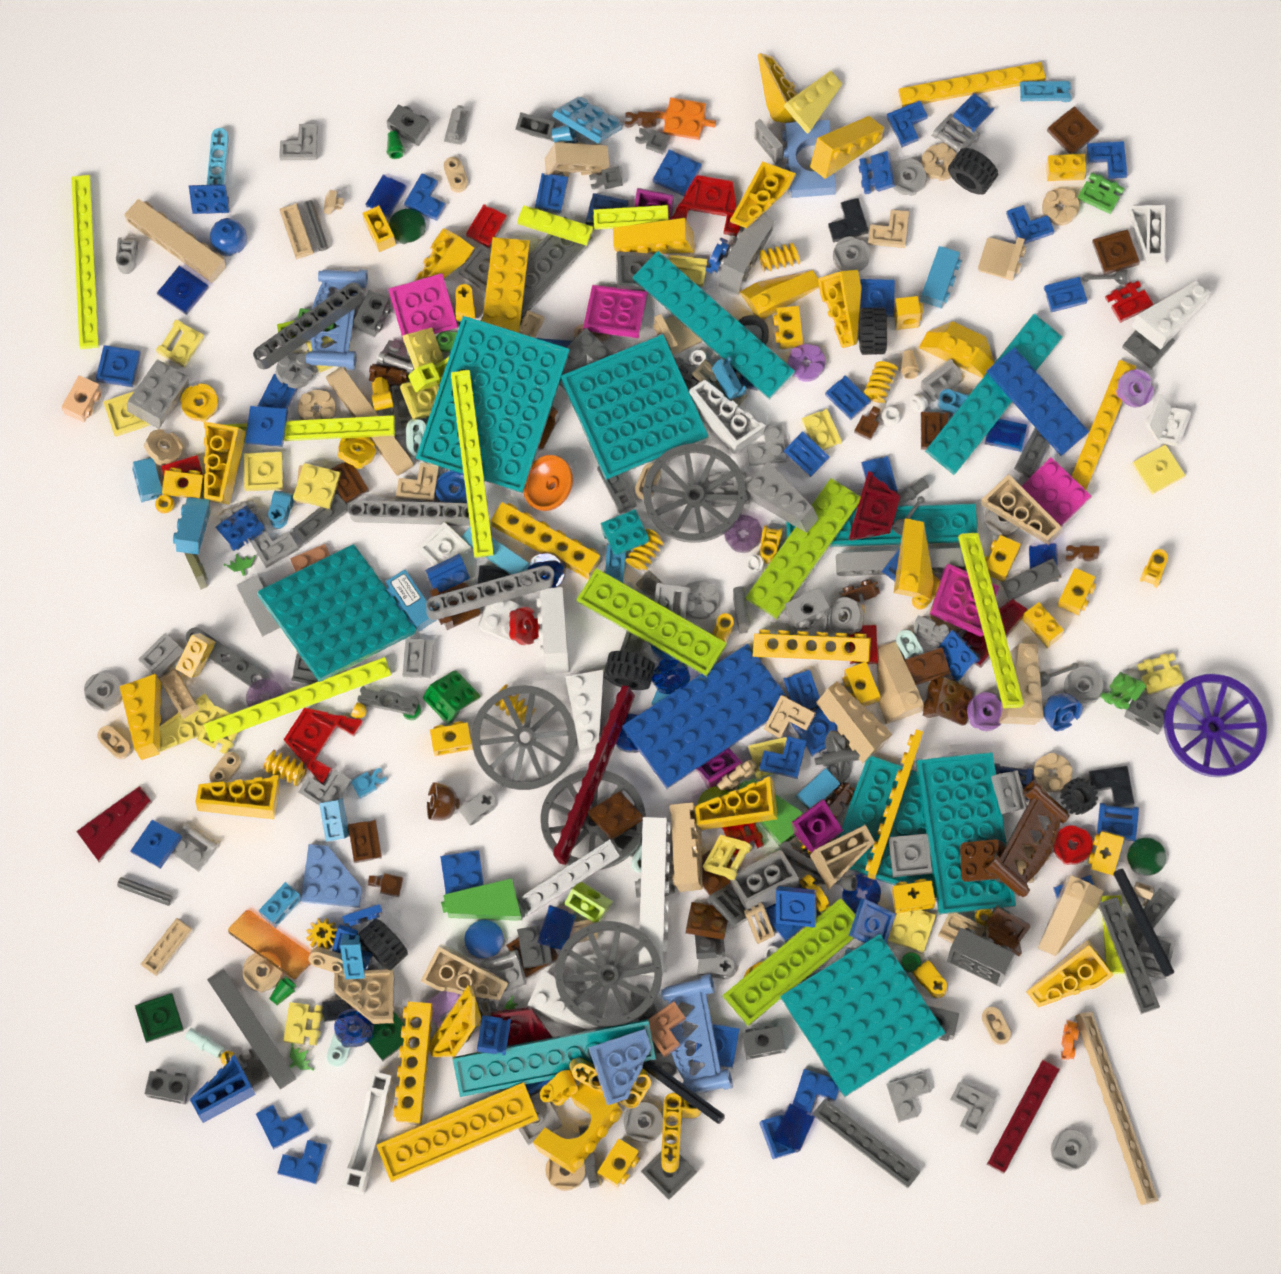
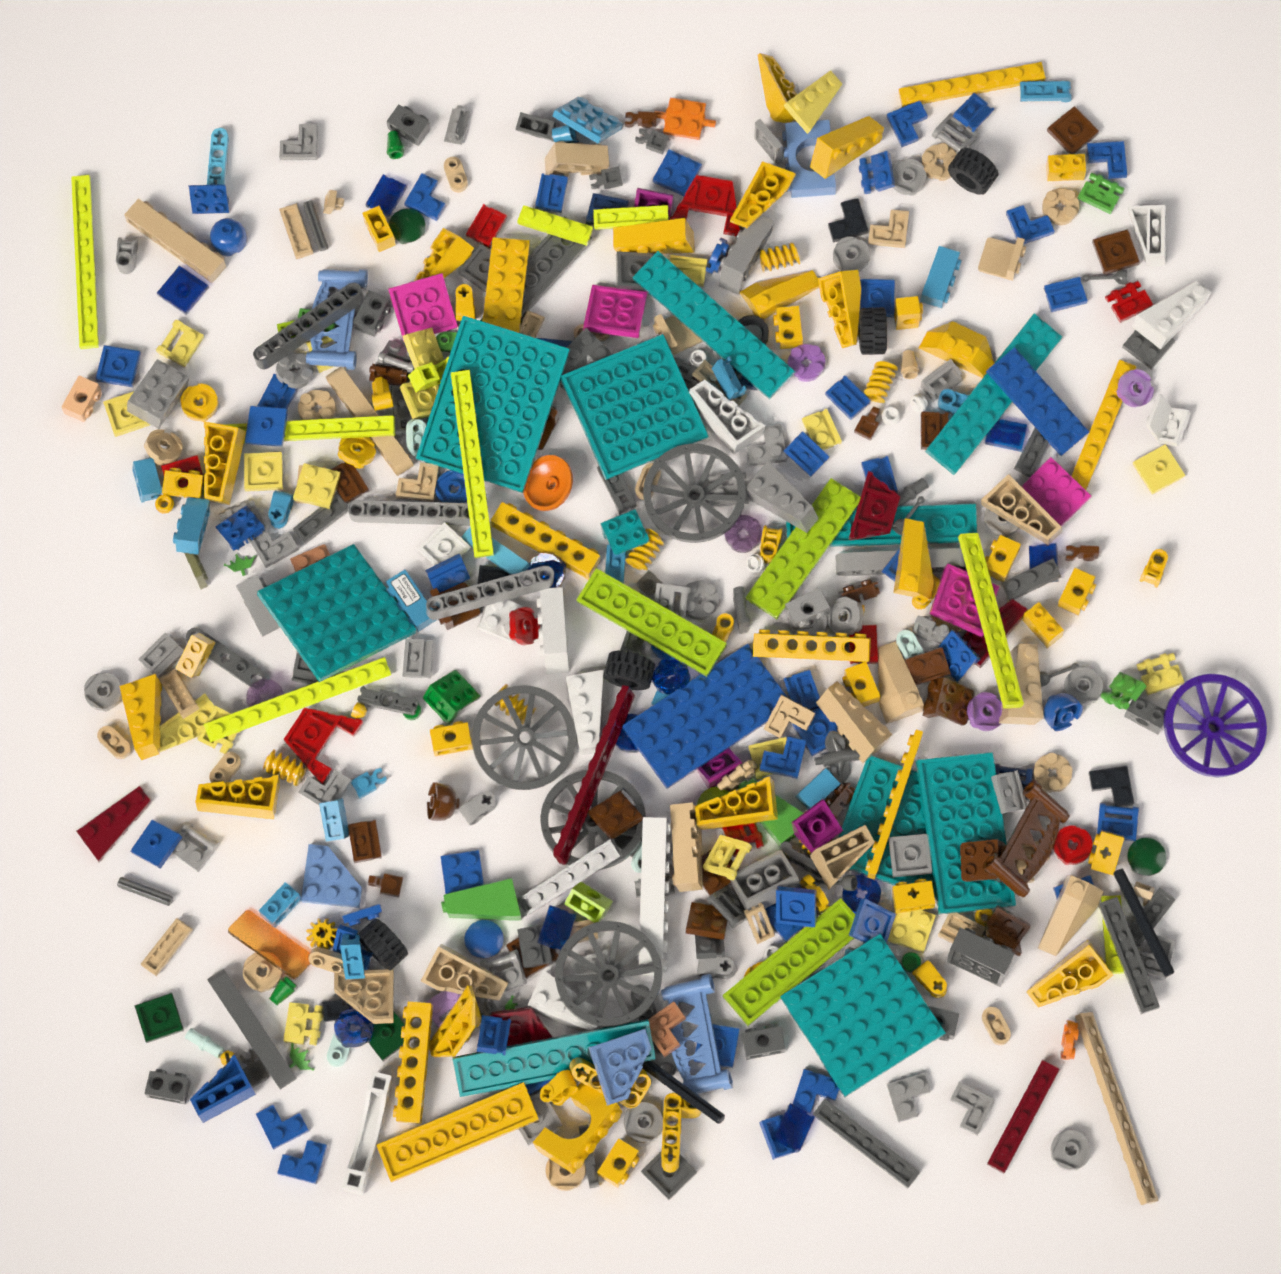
black tyre [1060,777,1098,815] -> none

